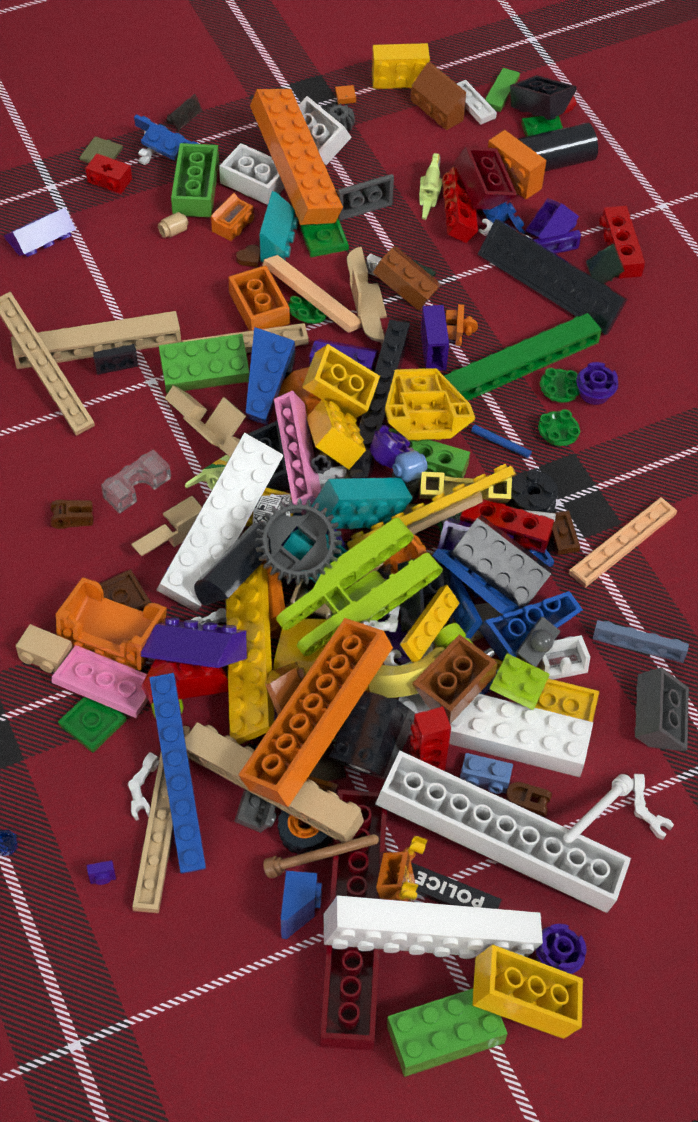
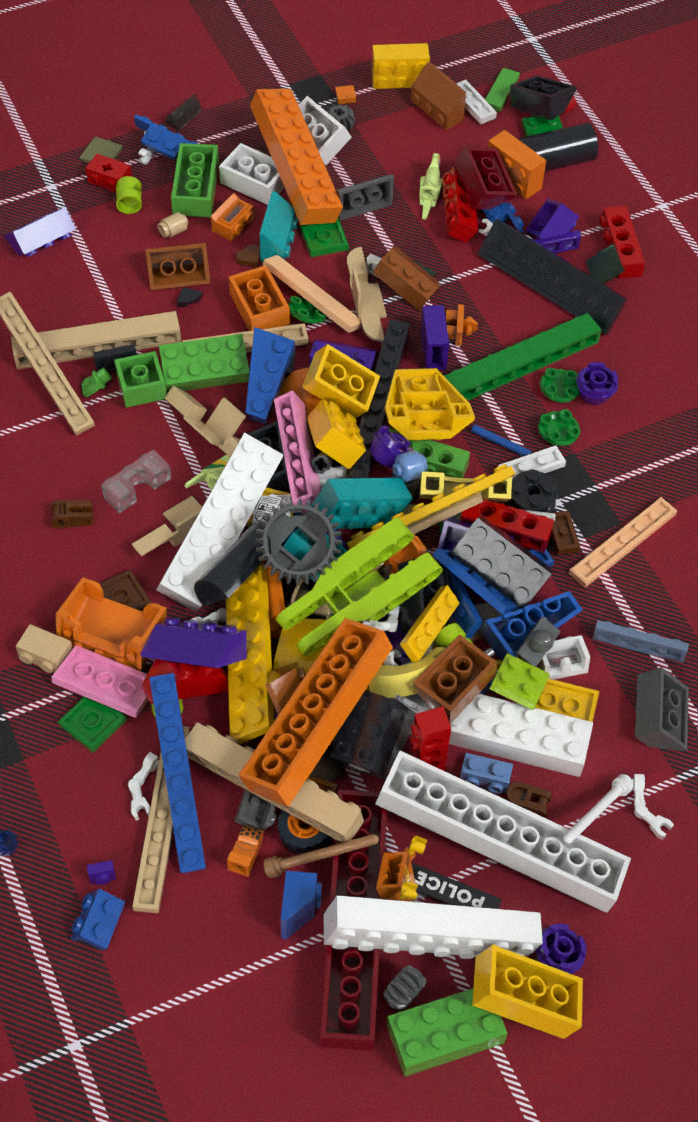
none -> blue bracket [71,889,125,951]
none -> bright green piece [82,368,112,398]
none -> bright green brick [114,351,167,407]
none -> lime wheel [116,176,142,214]
none -> dark orange slope [145,243,211,290]
none -> black tile [177,287,203,307]
none -> orange leg [227,825,264,877]
none -> dark grey gear [383,965,426,1012]
none -> clear piece [394,694,428,713]
none -> white plate [498,446,566,480]

